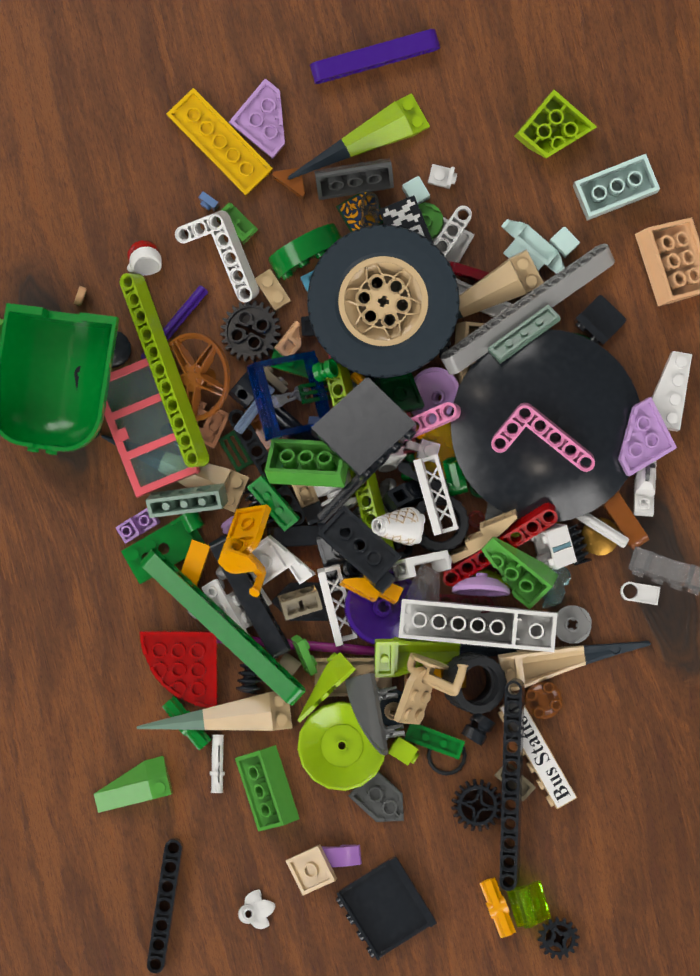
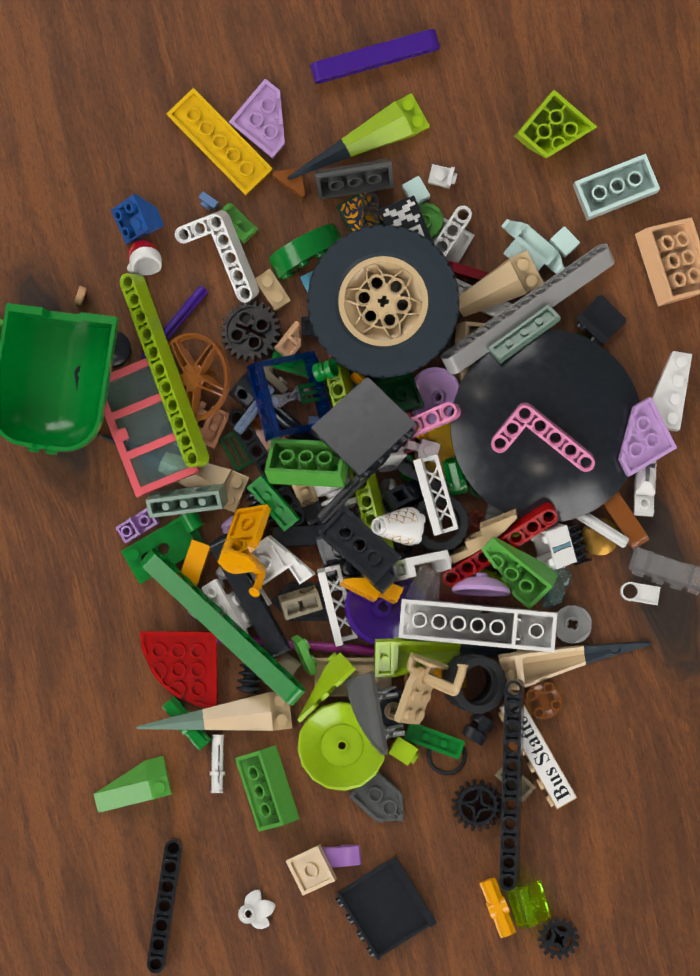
none -> blue slope [111,194,164,244]

